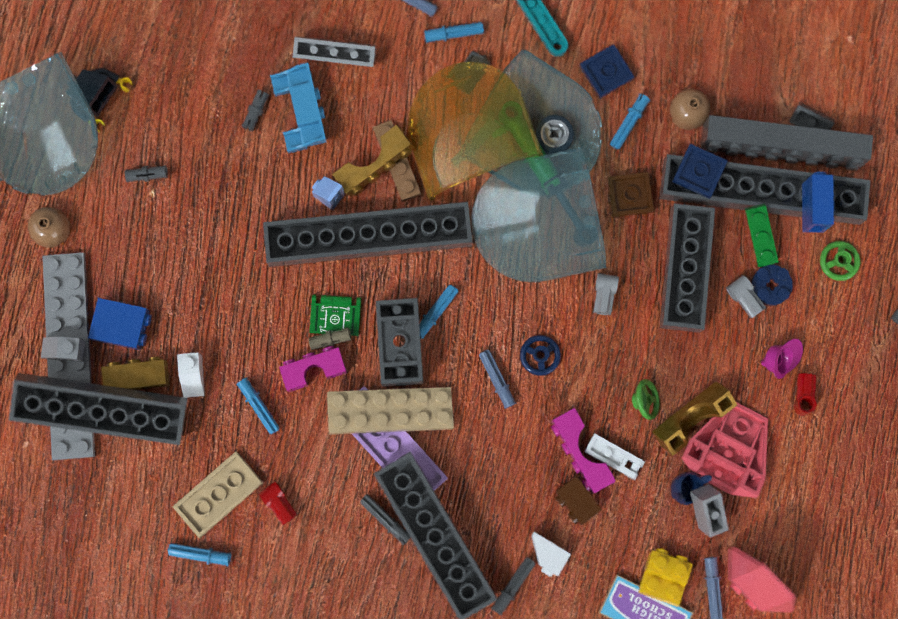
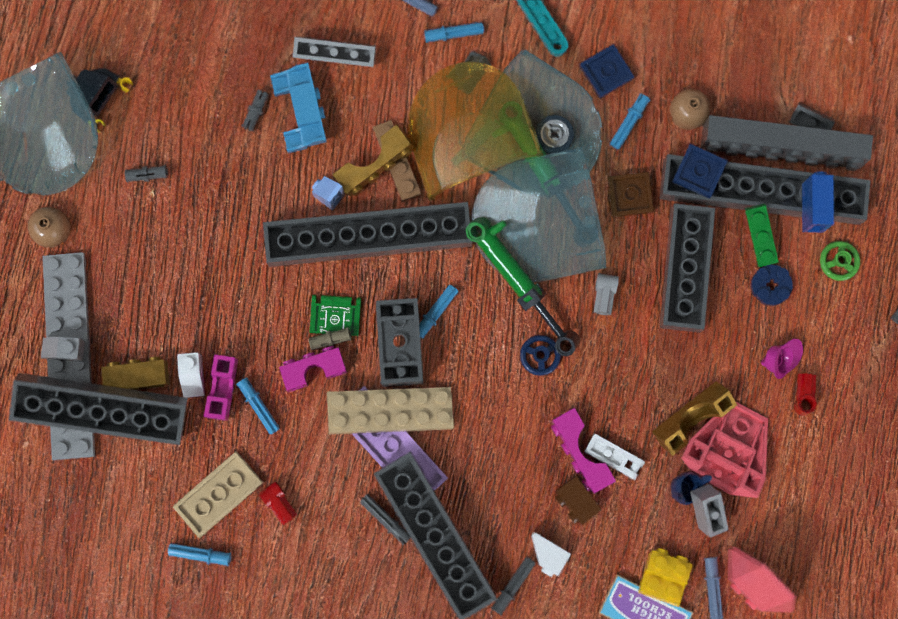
blue brick [88,298,152,351] -> none
sand blue axle [479,350,517,409] -> none
bright green piece [632,379,660,420] -> none
light grey piece [726,275,766,318] -> none
none -> dark pink arch [204,354,238,421]
none -> green piece [466,217,580,356]

